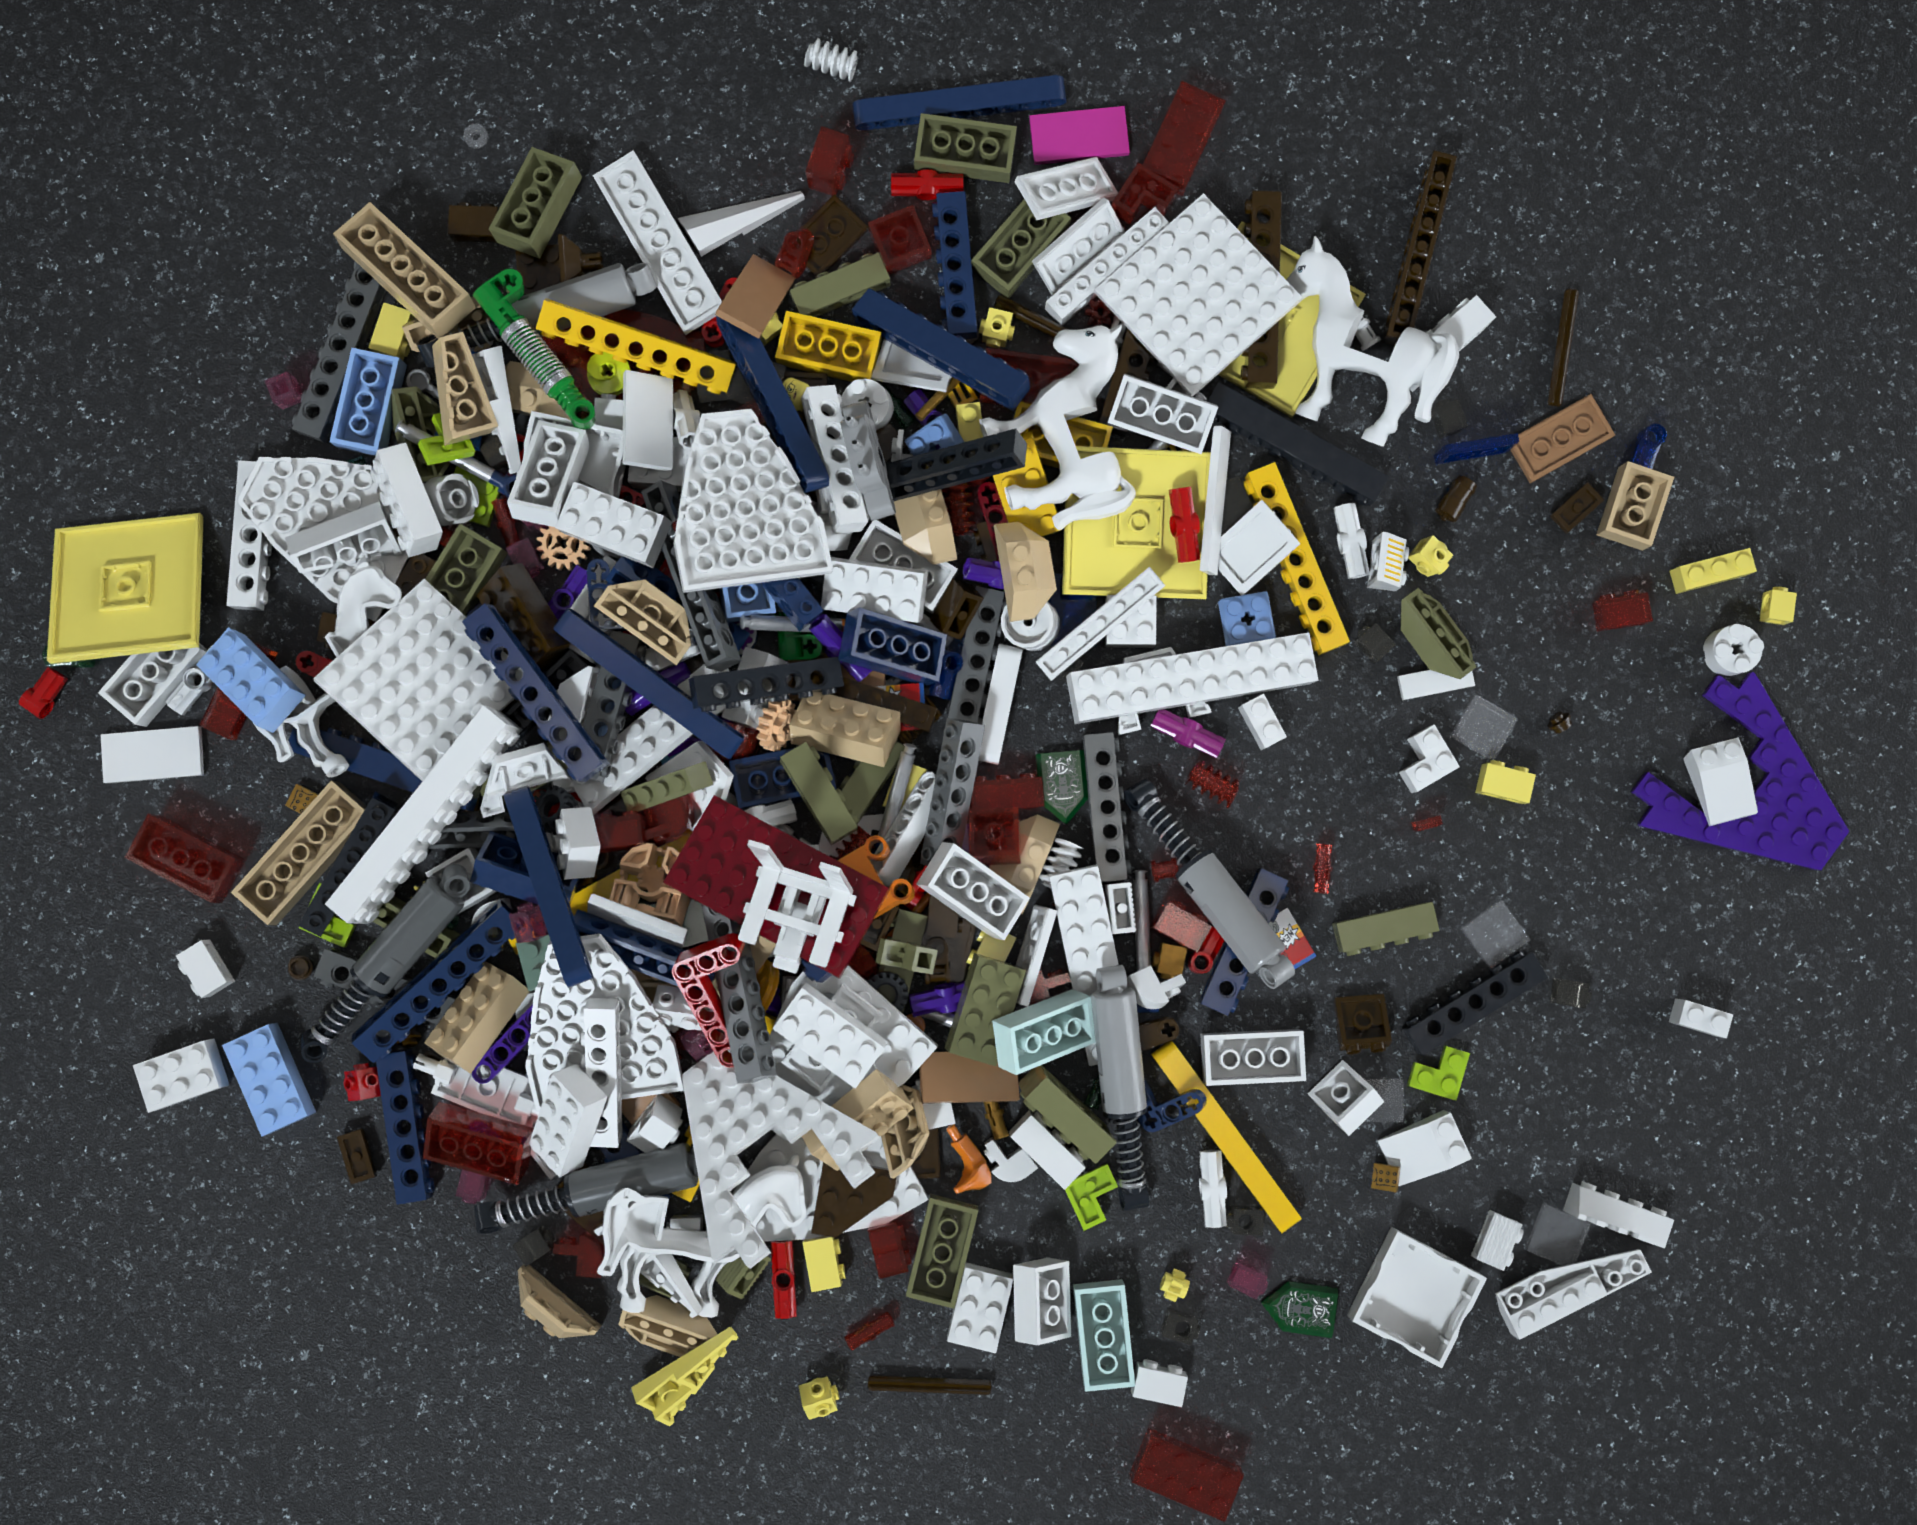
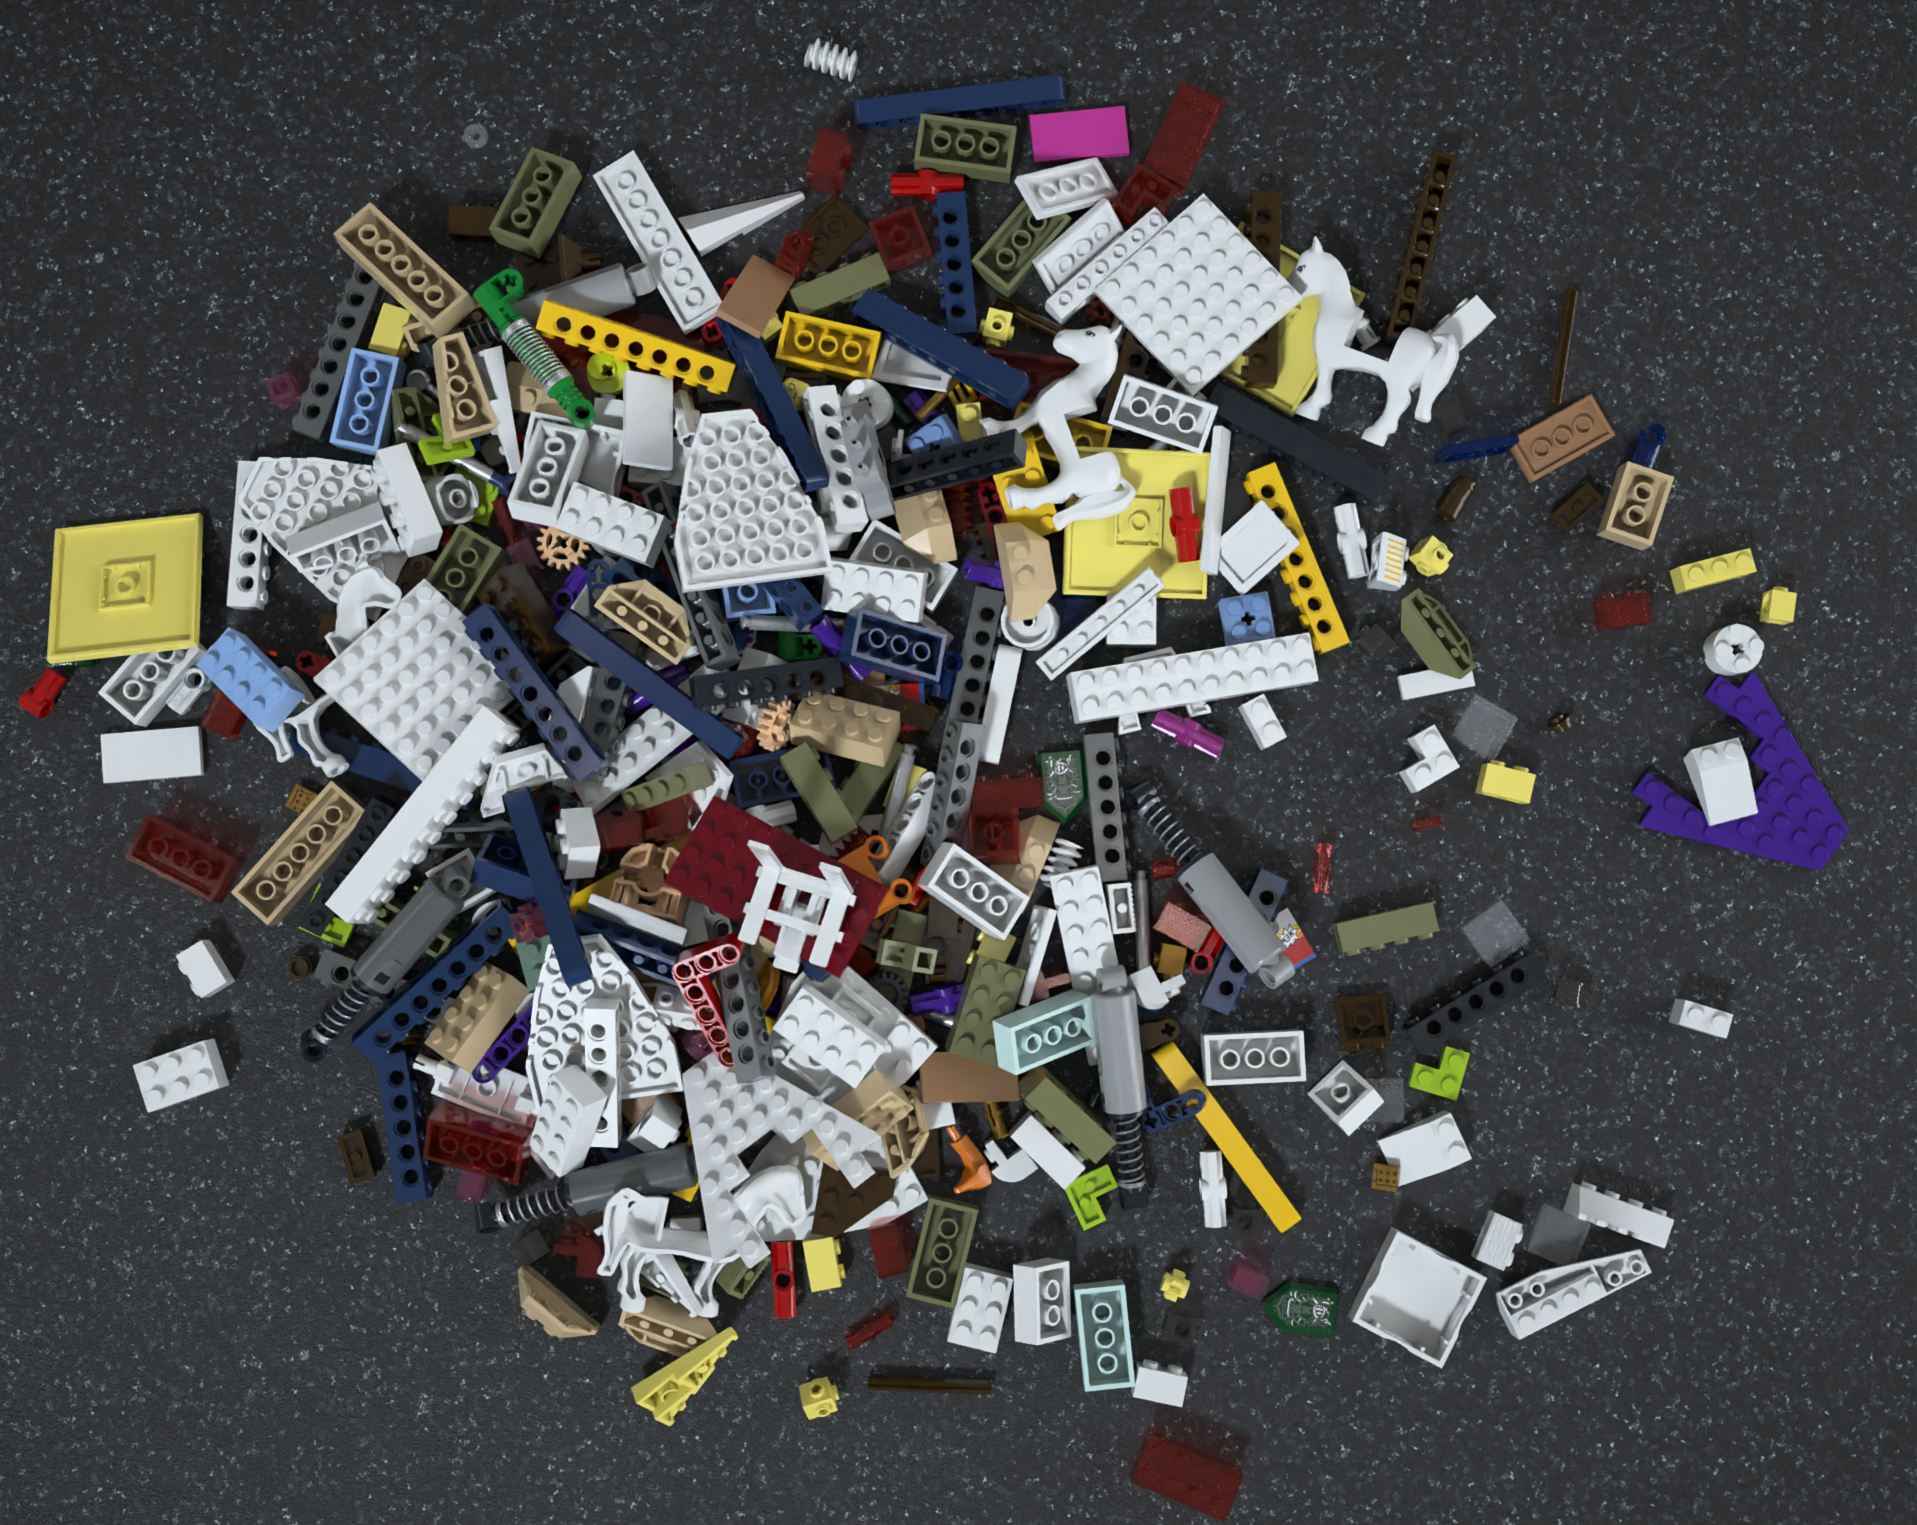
light blue brick [222,1023,316,1137] -> none
red brick [344,1063,381,1101] -> none
dark brown brick [930,578,984,640] -> none
clear red piece [1184,760,1239,809] -> none

